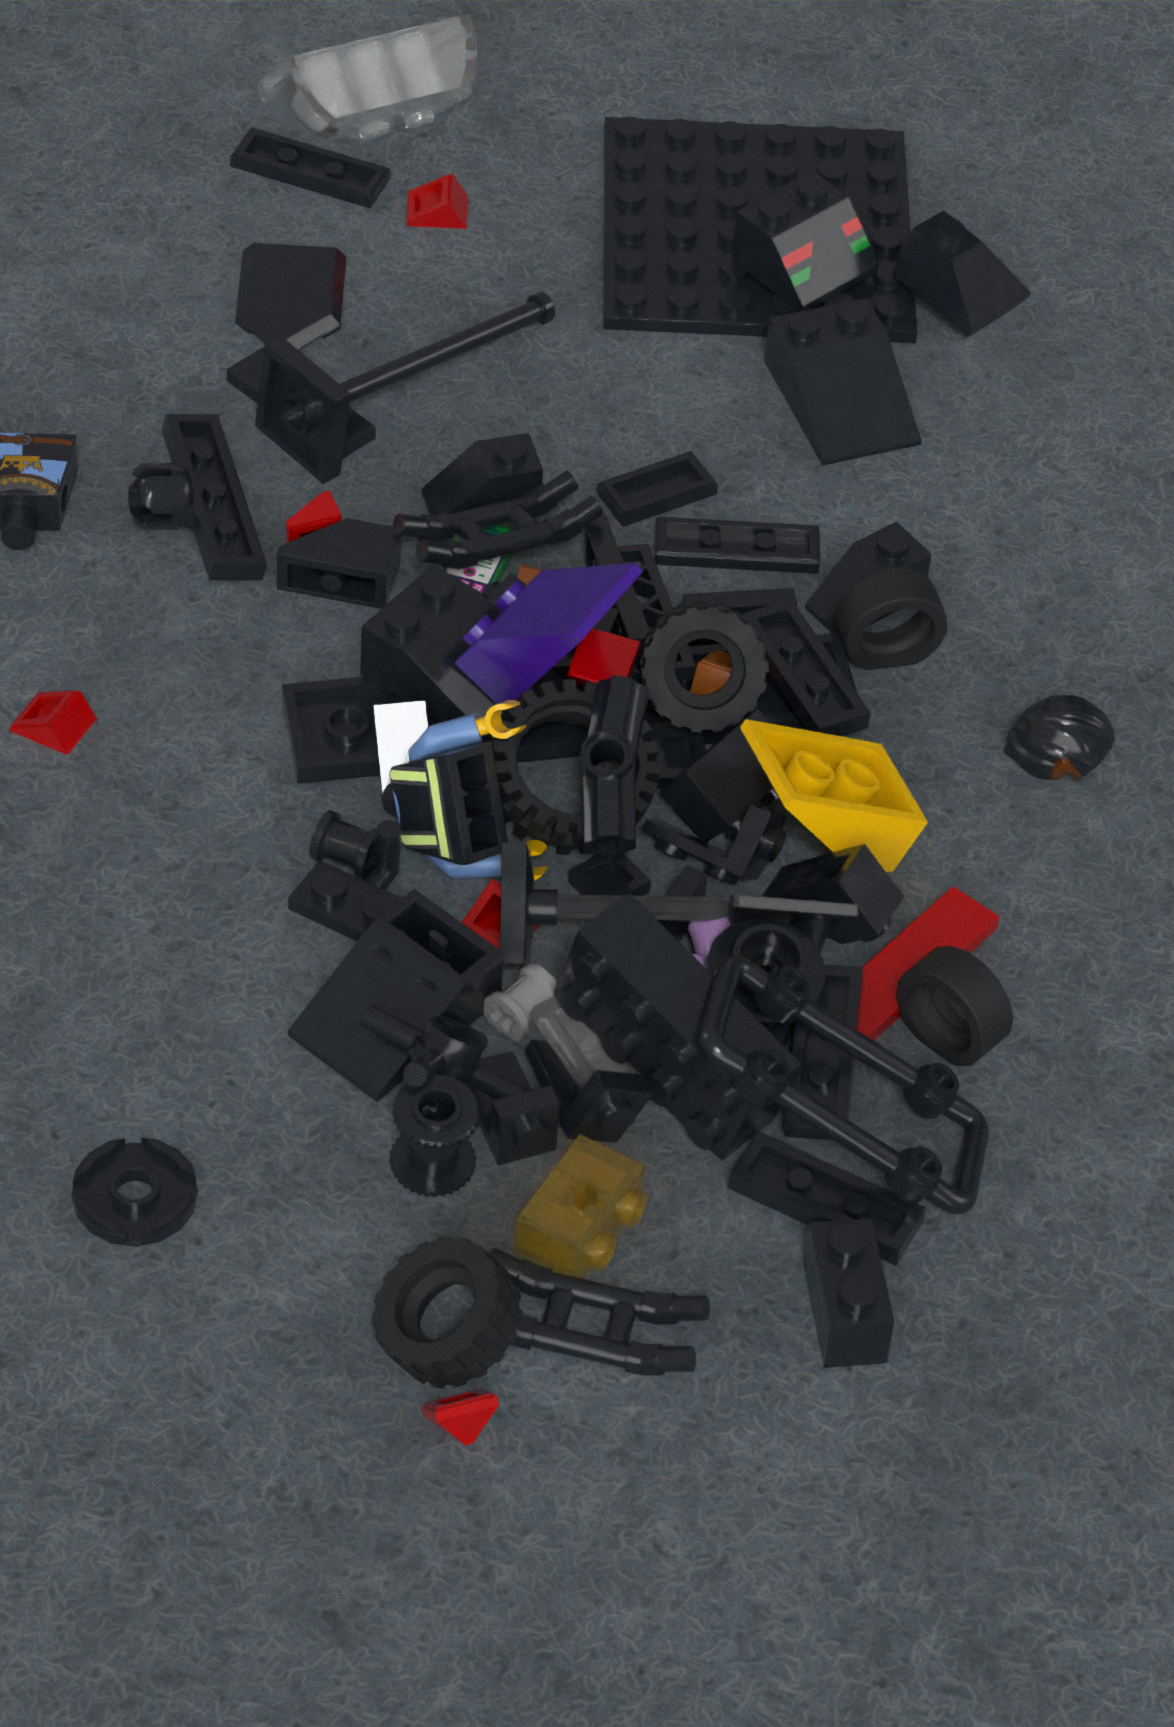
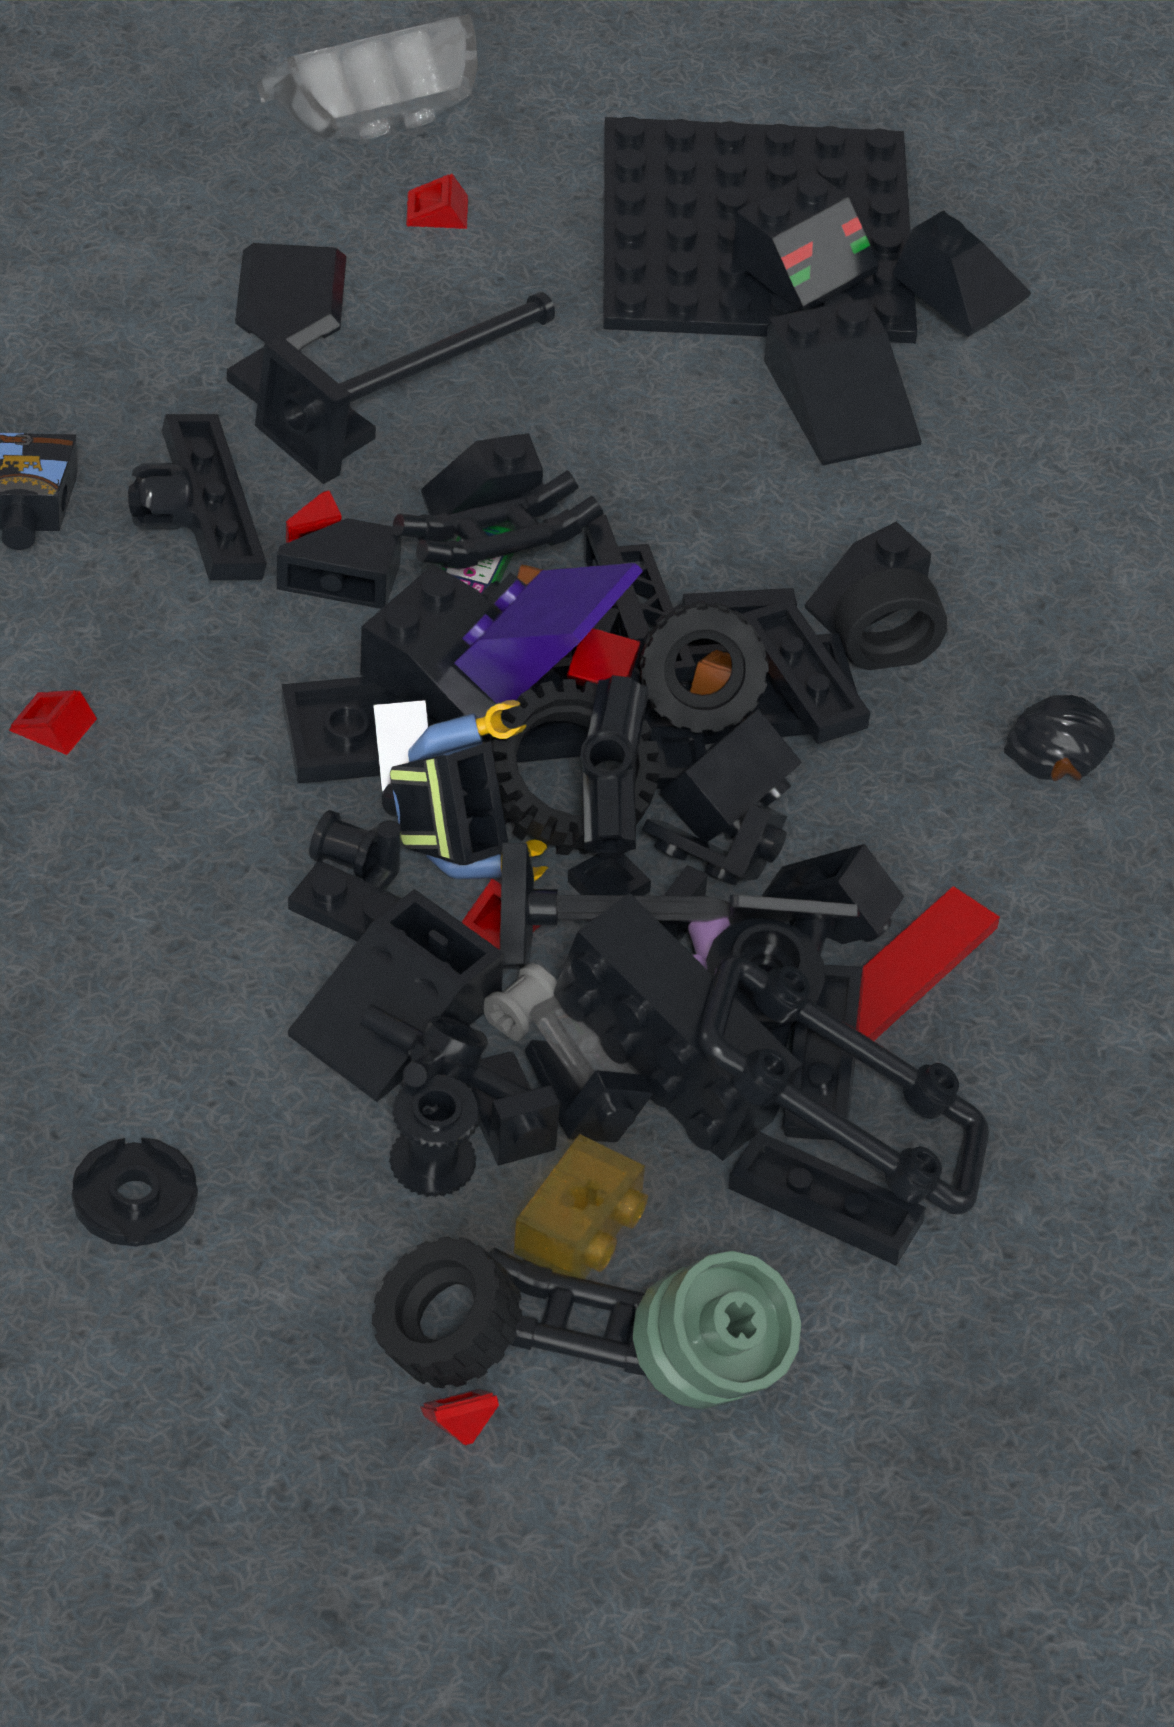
black tile [230,127,391,209] -> none
black tile [596,451,718,527] -> none
black tile [654,517,820,574] -> none
yellow slope [740,719,928,873] -> none
black brick [803,1218,894,1368] -> none
black tyre [896,946,1014,1066] -> none
none -> sand green wheel [633,1251,801,1410]

